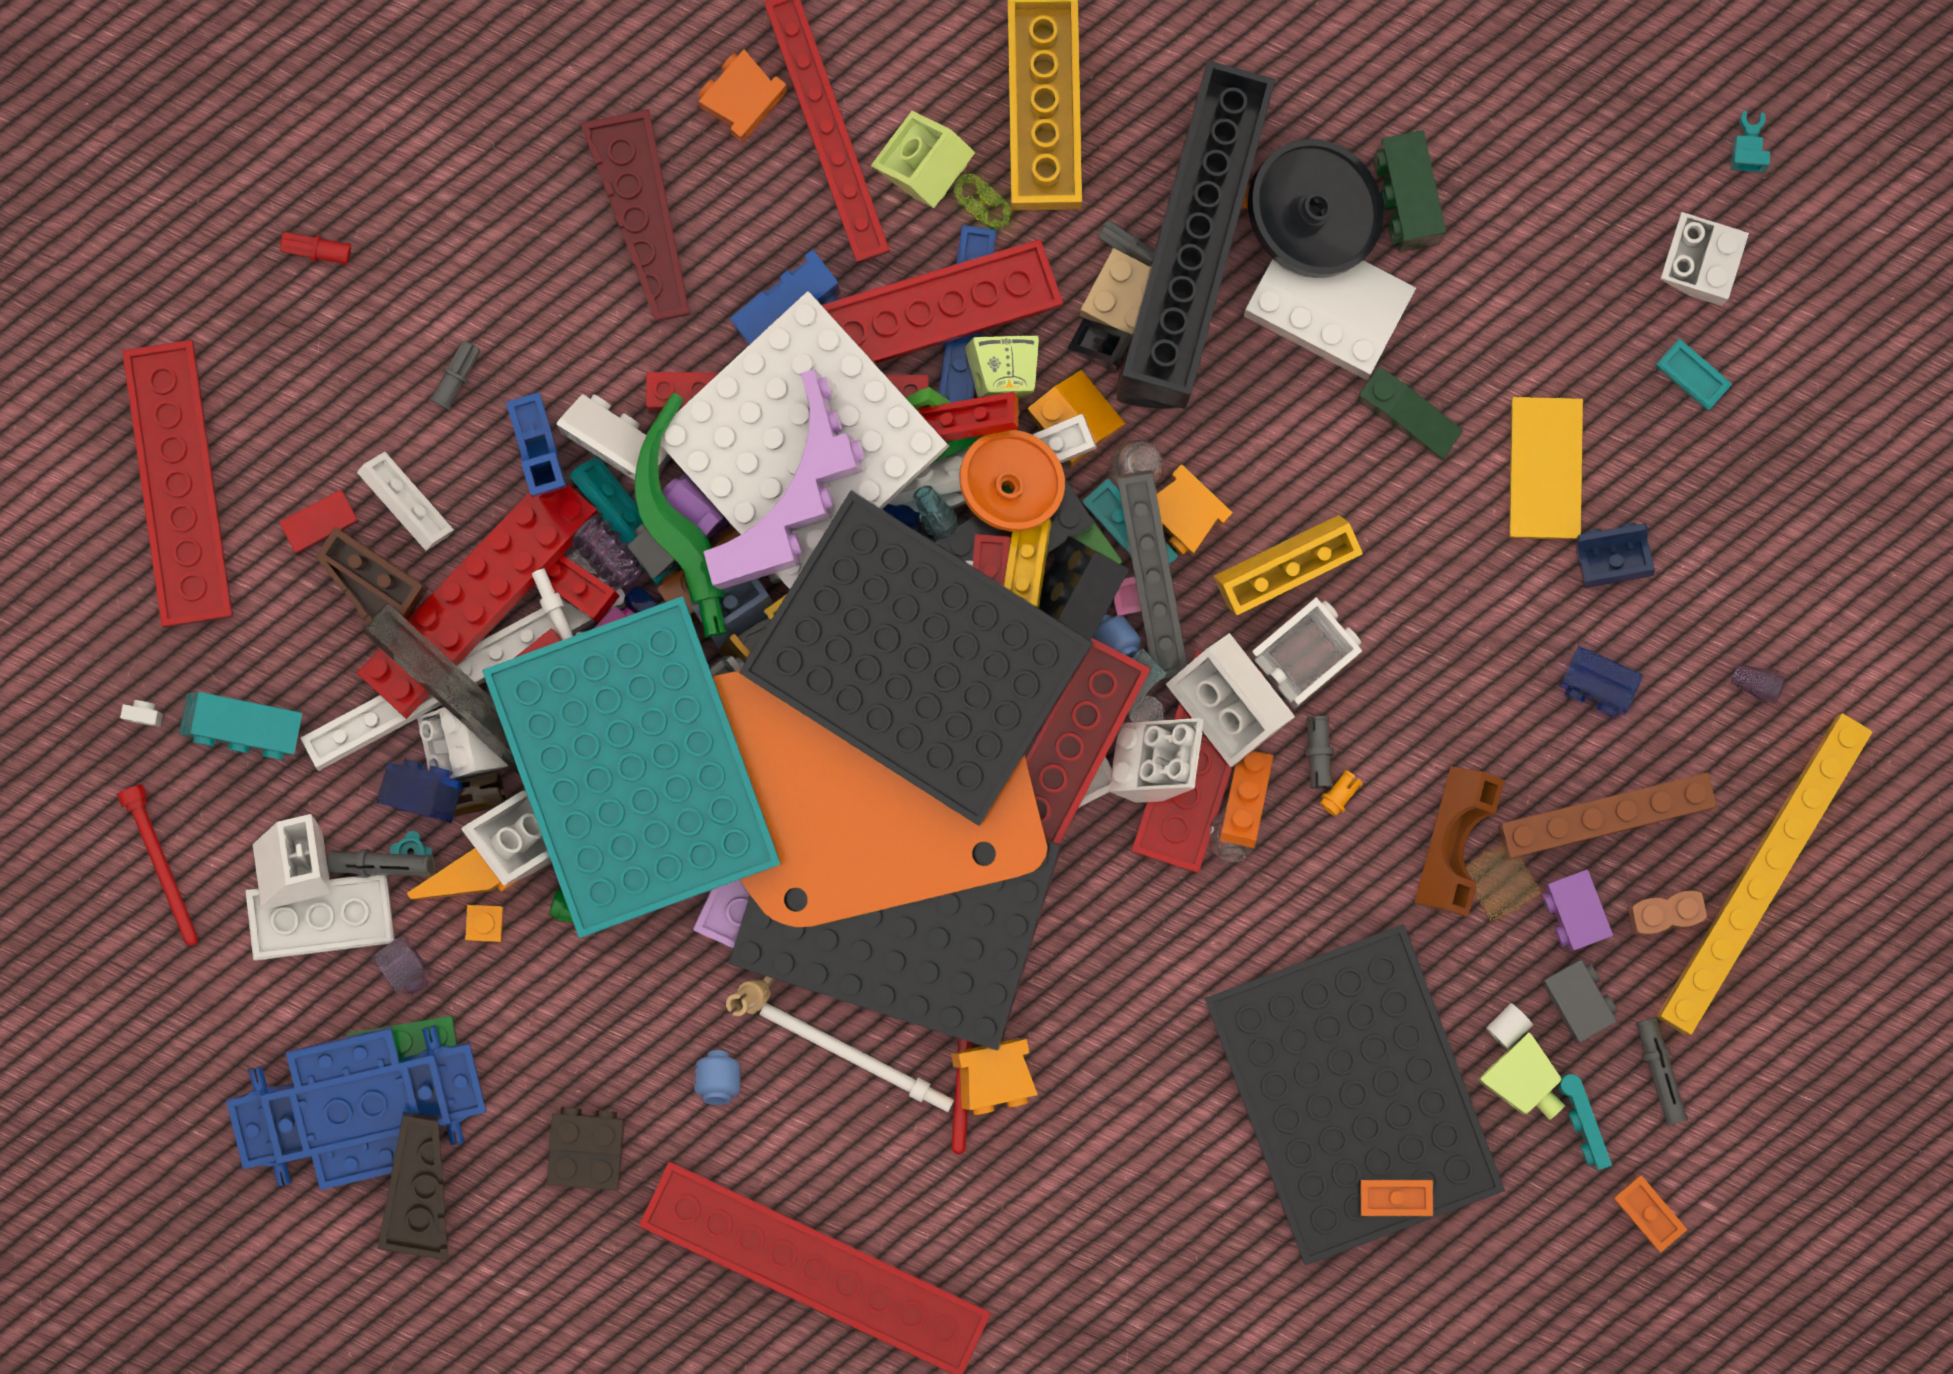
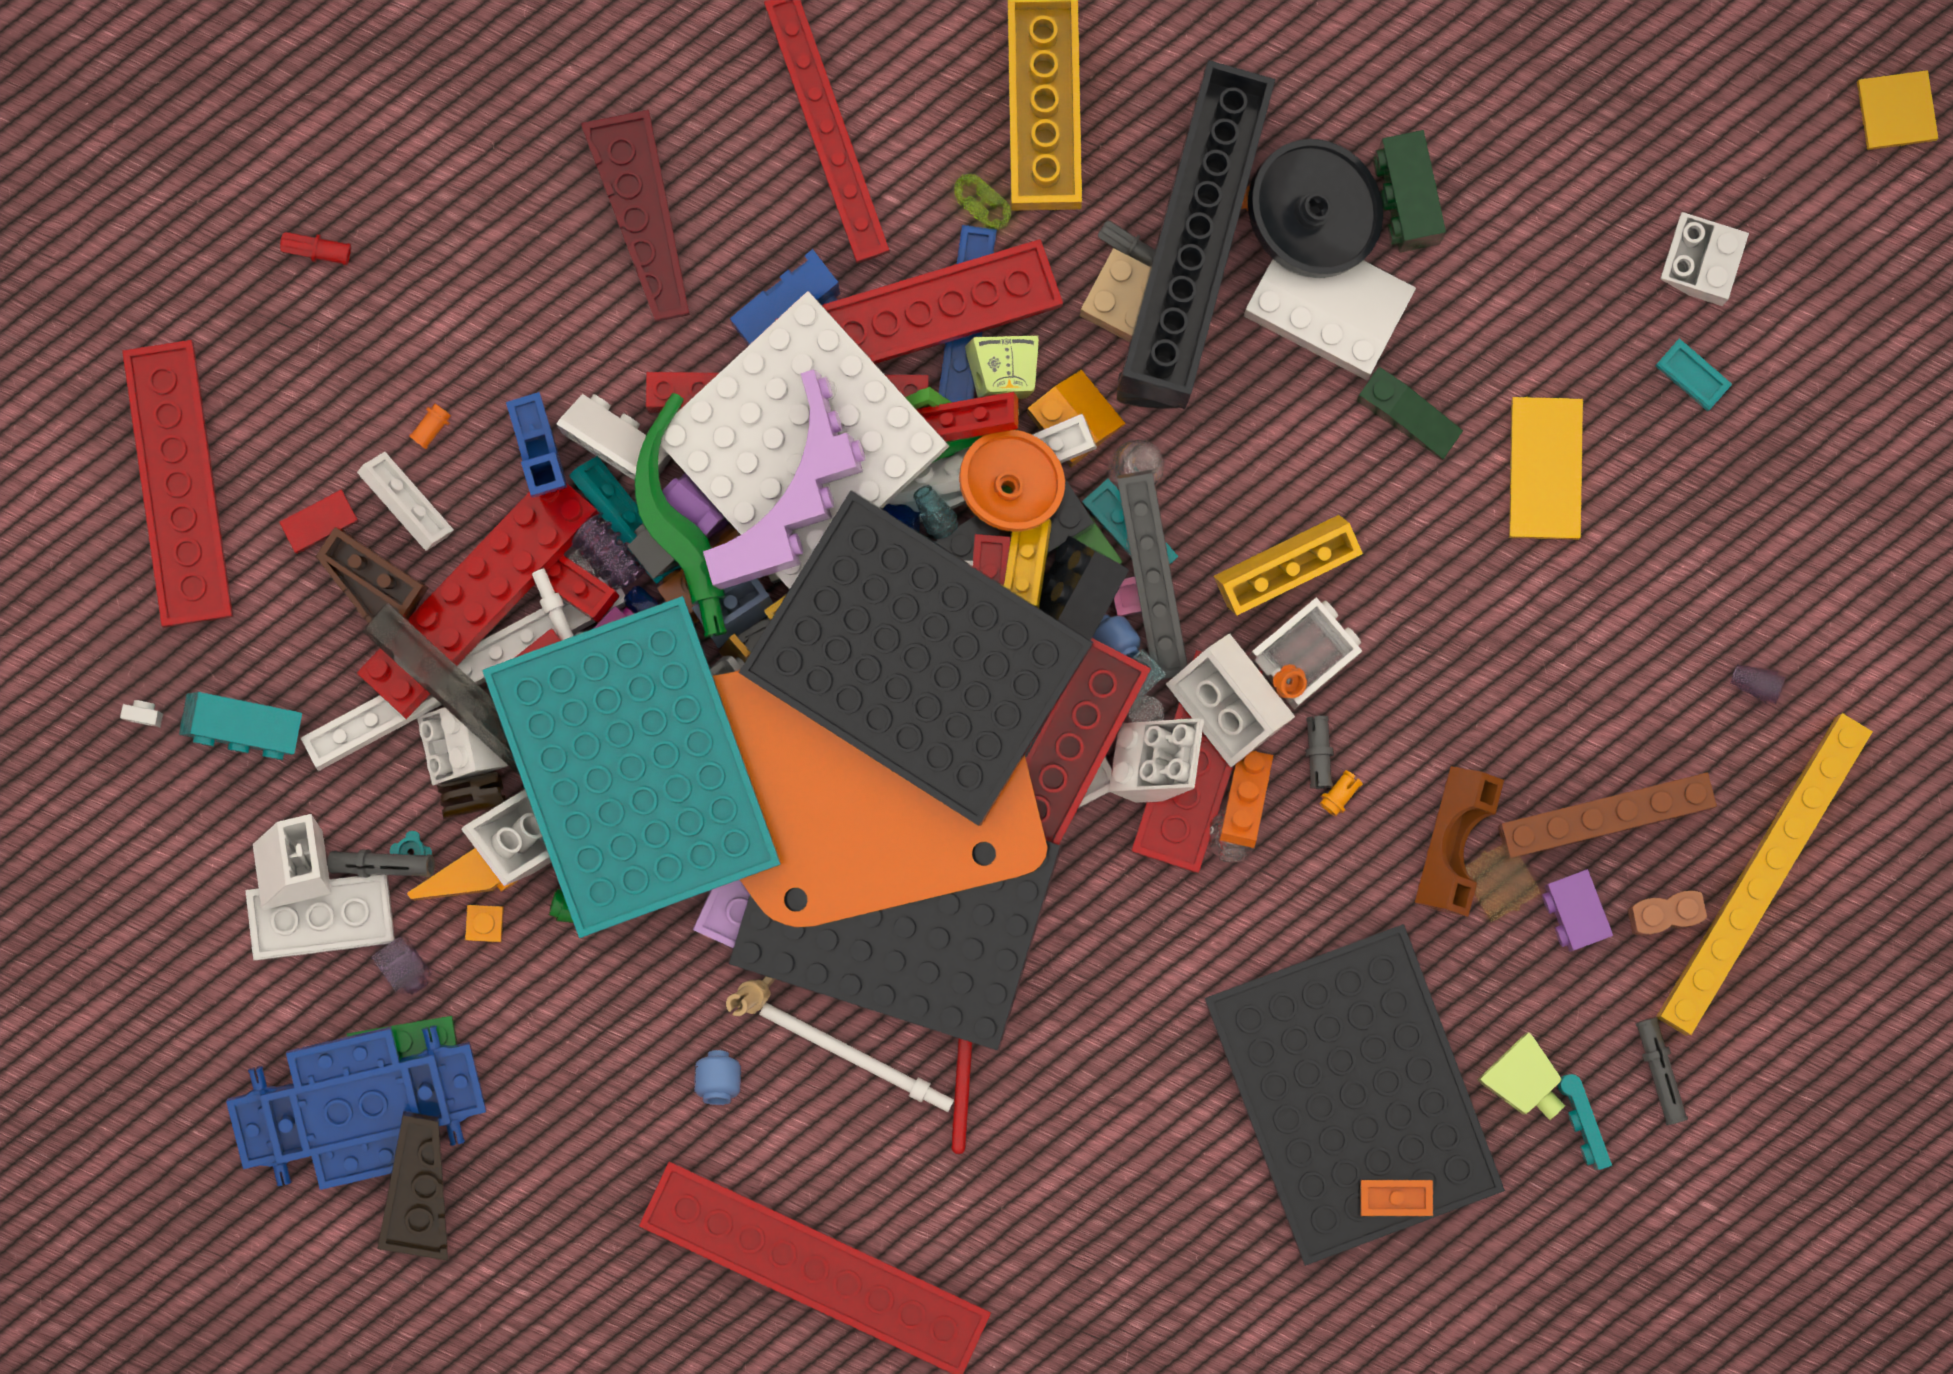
red piece [116,784,198,946] -> none
clear blue brick [376,759,463,823] -> none
dark grey axle [429,341,480,411] -> none
dark brown plate [547,1107,625,1191] -> none
orange hips [698,49,788,144] -> none
yellowish green slope [871,111,975,208] -> none
light orange hips [951,1038,1038,1115] -> none
black slope [1067,318,1132,374] -> none
light orange hips [1157,464,1233,557] -> none
white gear [1486,1003,1533,1050] -> none
dark grey brick [1541,959,1617,1043] -> none
clear blue brick [1559,646,1643,718] -> none
dark blue bracket [1576,523,1655,588] -> none
orange plate [1613,1175,1688,1253] -> none
teal piece [1730,111,1770,173] -> none
none -> orange pin [409,403,451,449]
none -> orange plate [1273,664,1307,698]
none -> yellow tile [1857,70,1938,150]

